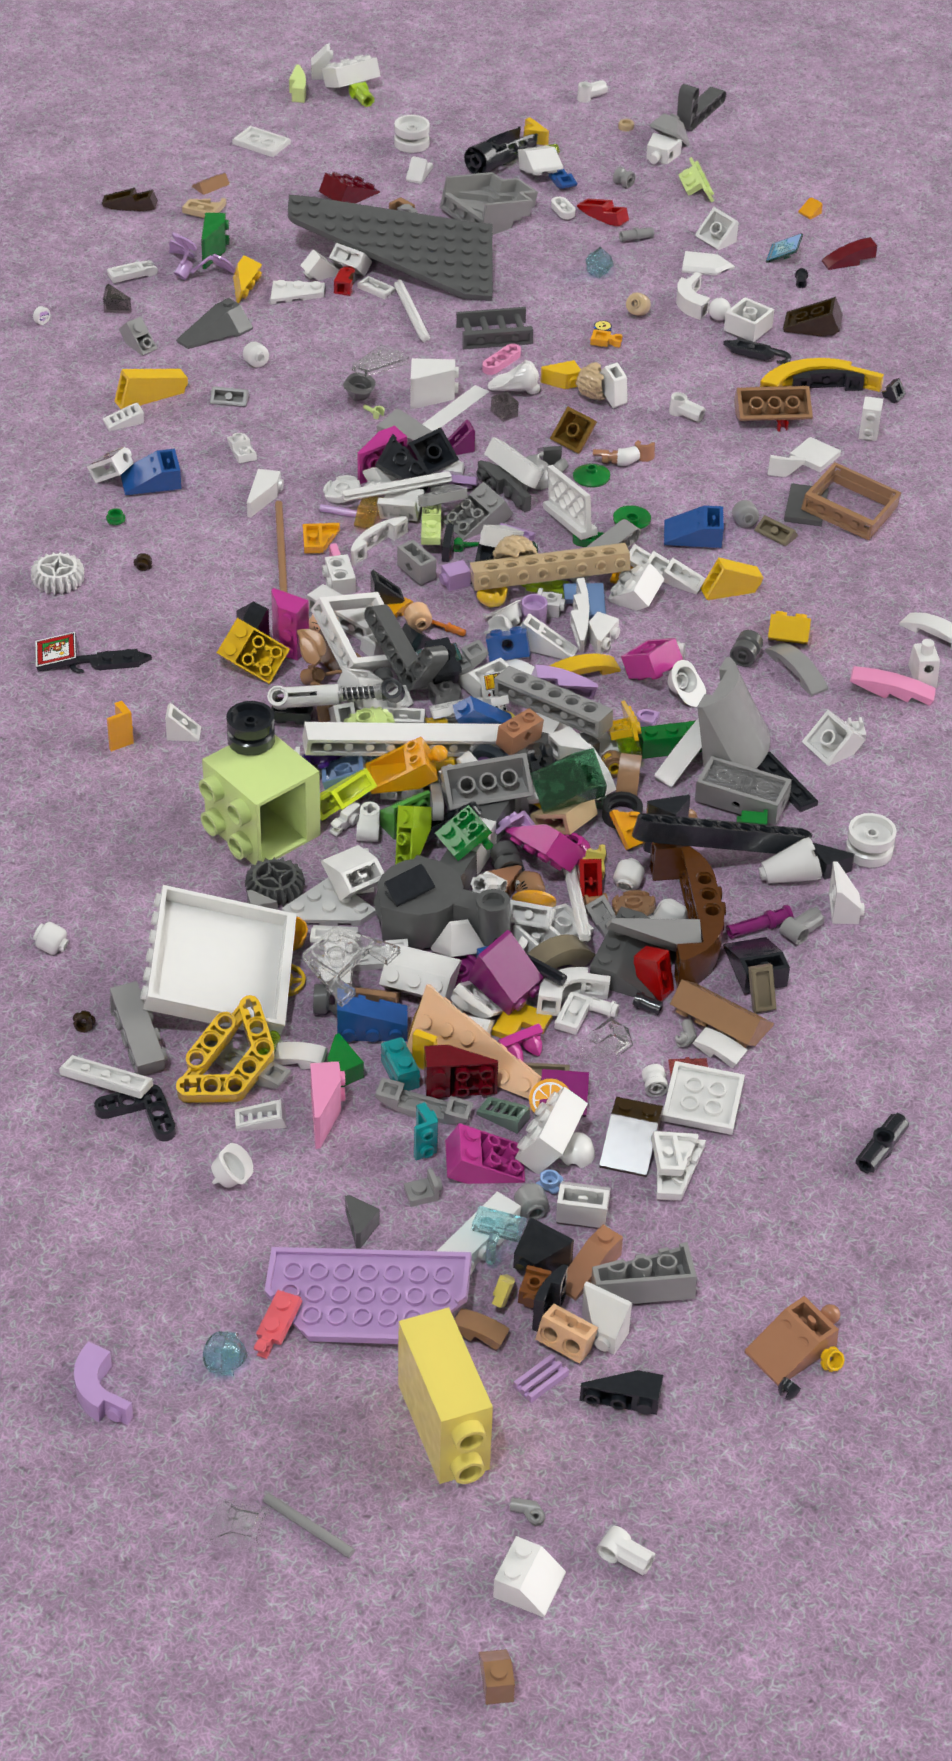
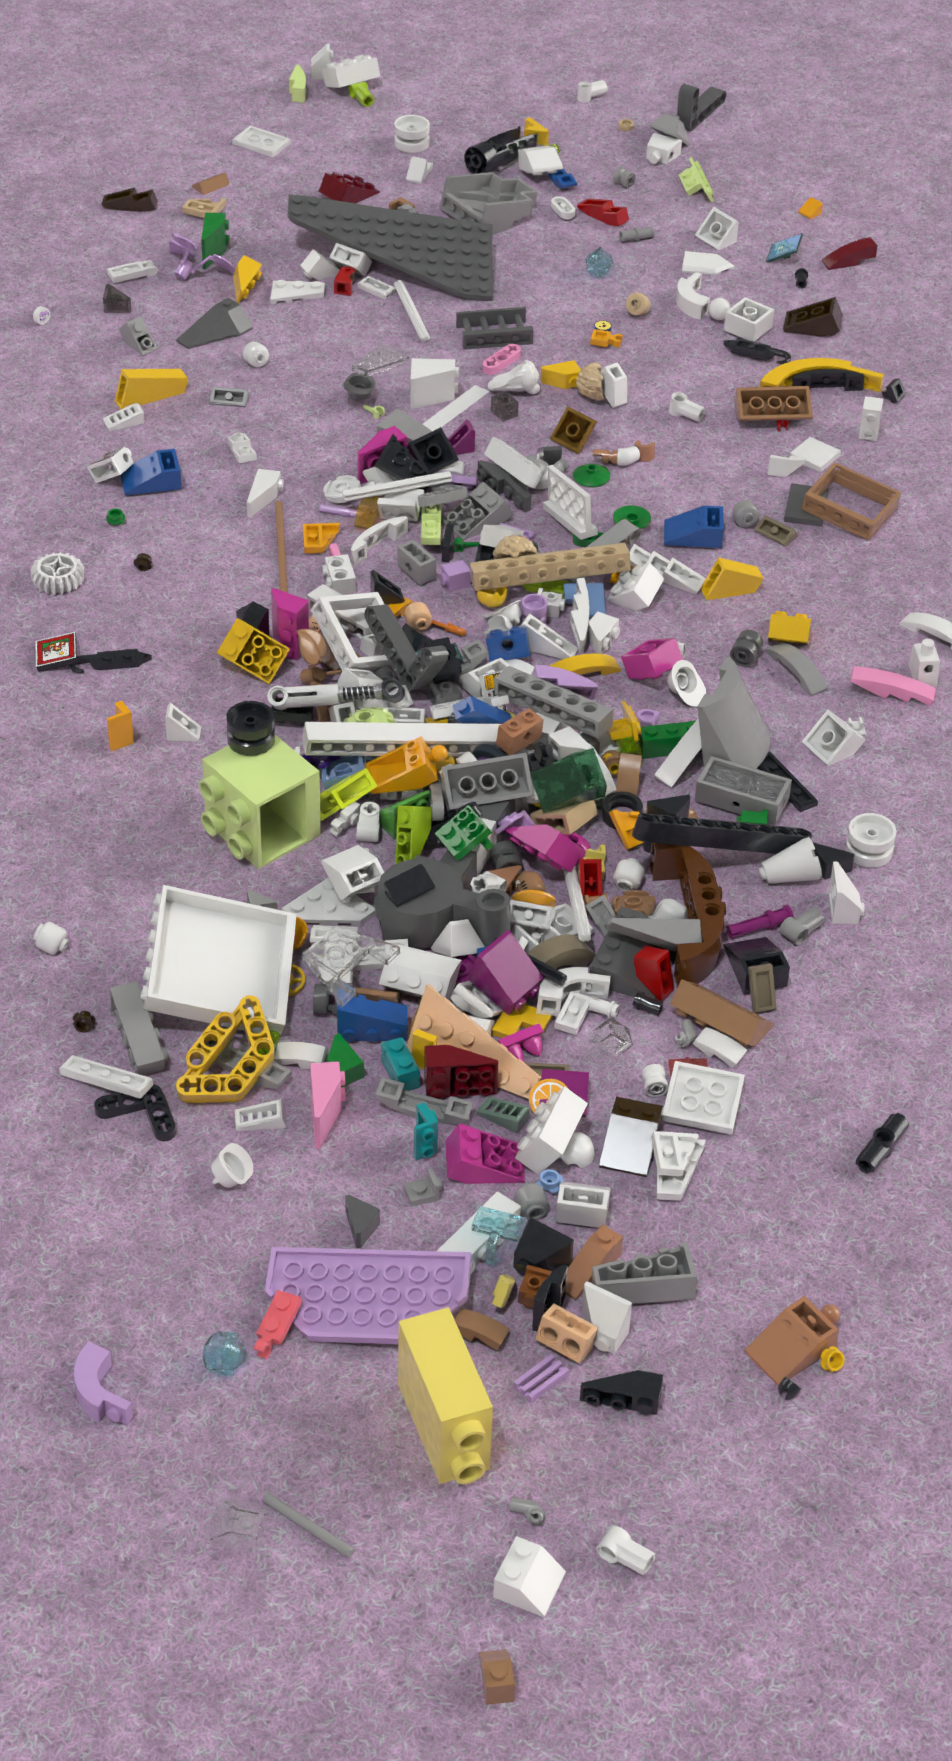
dark grey gear [245,857,305,907] -> none

